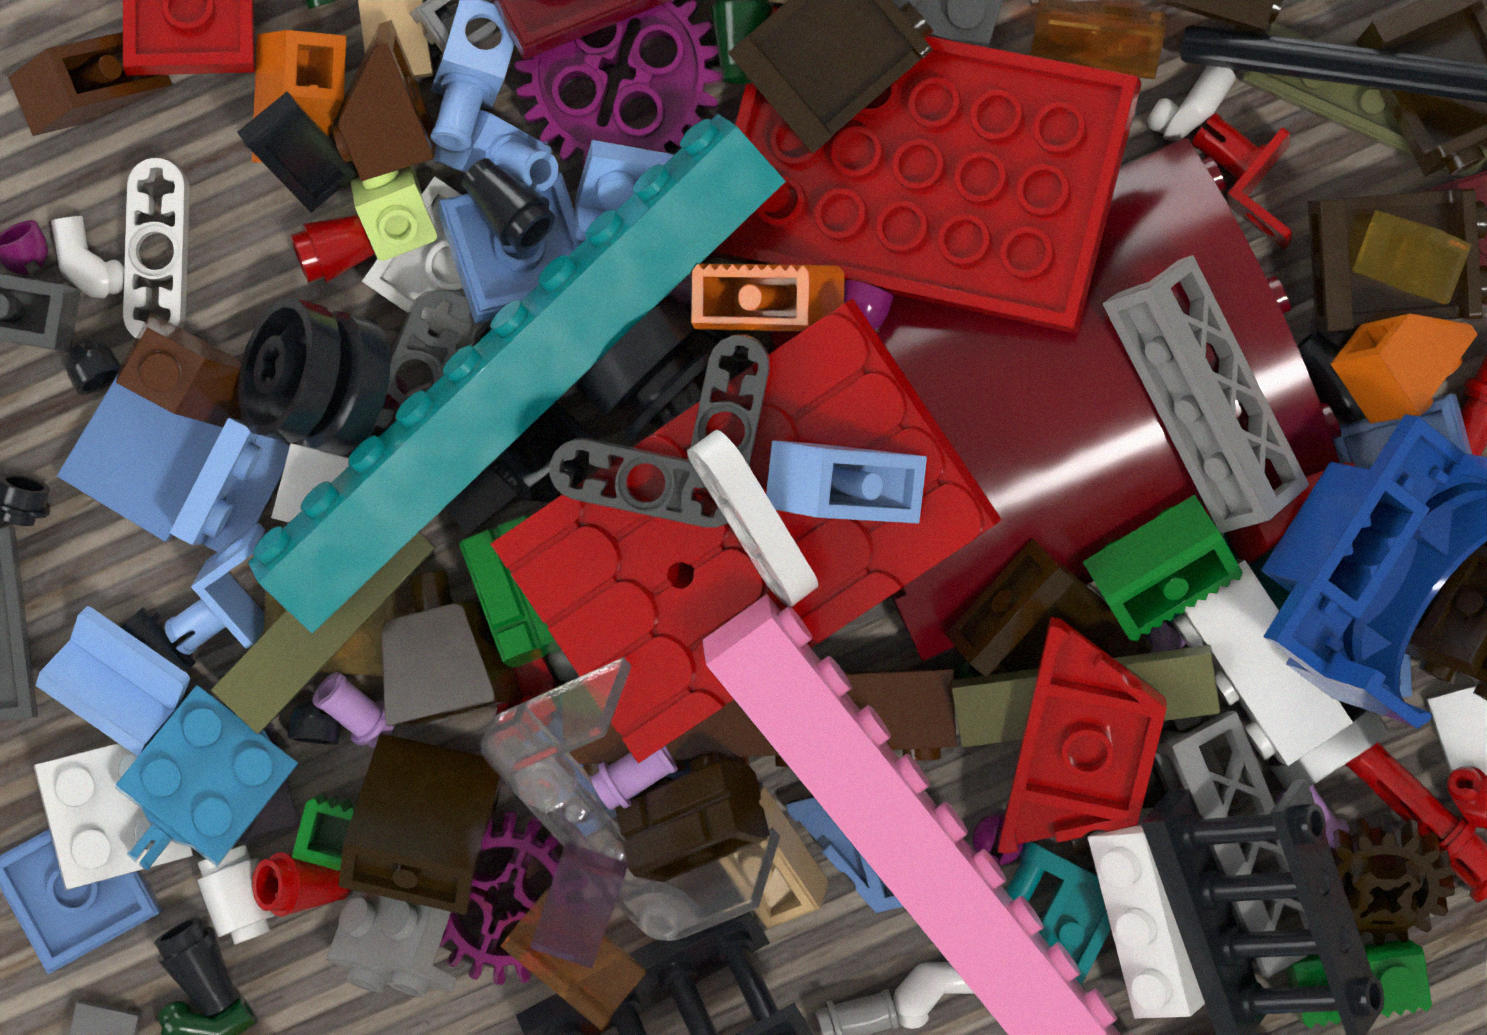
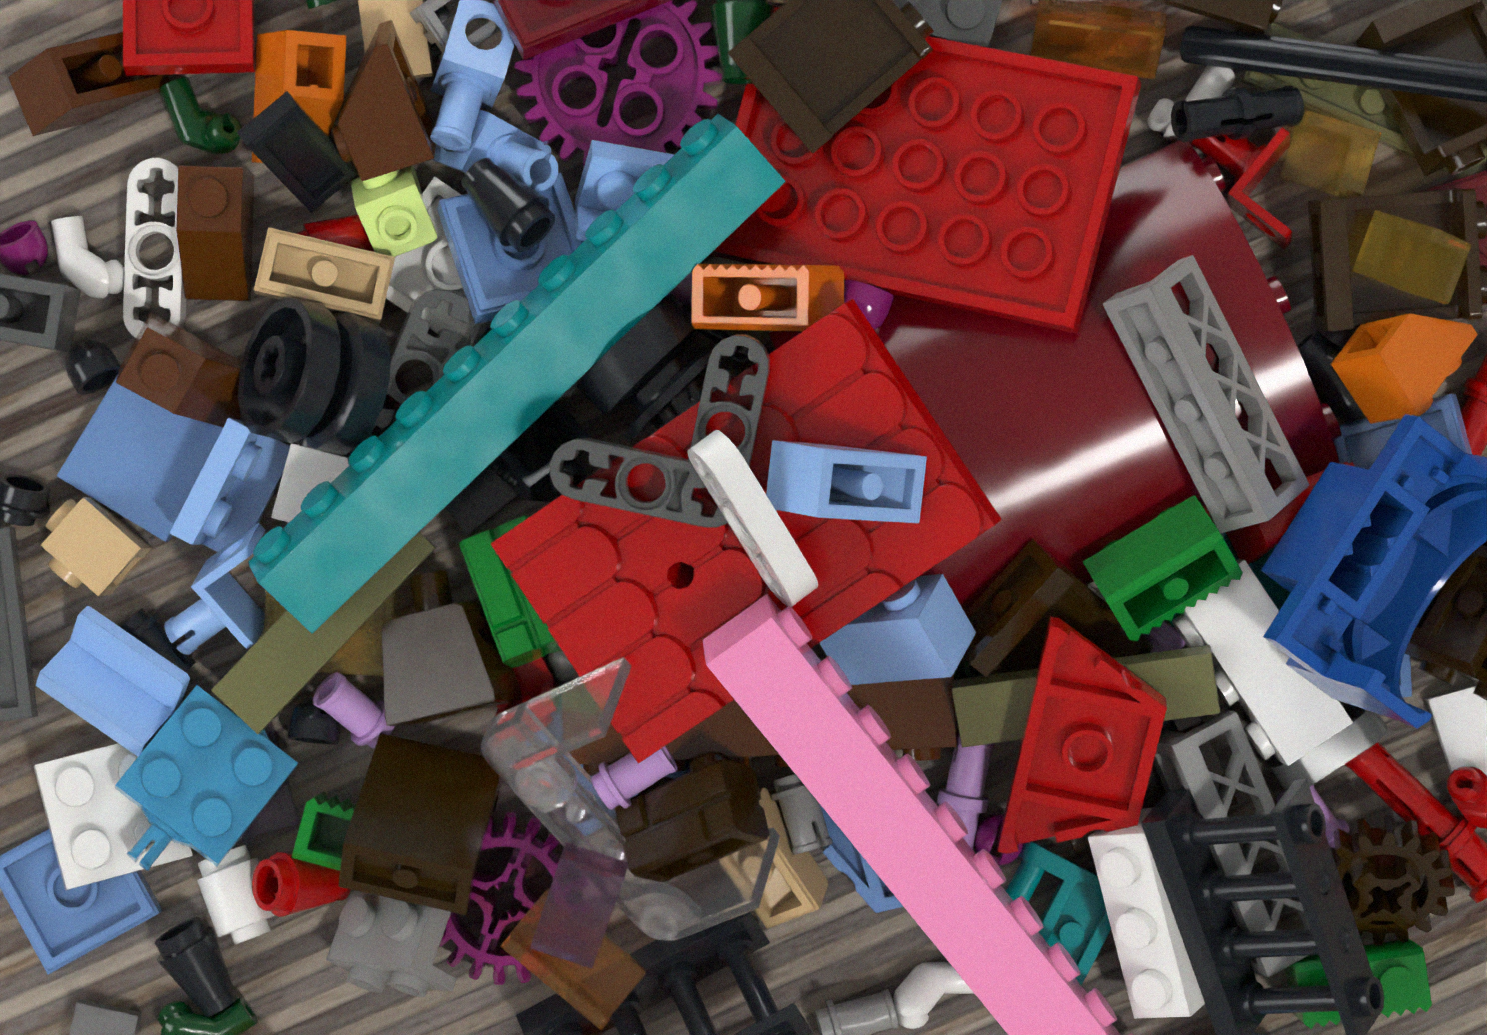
none -> tan brick [41,497,152,597]
none -> dark green arm [159,77,242,155]
none -> reddish brown slope [176,166,254,302]
none -> tan slope [254,227,395,323]
none -> light grey pin [771,774,833,855]
none -> light blue brick [819,574,976,685]
none -> lavender pin [937,734,995,850]
none -> black pin [1171,85,1304,143]
none -> clear yellow panel [1280,111,1381,198]

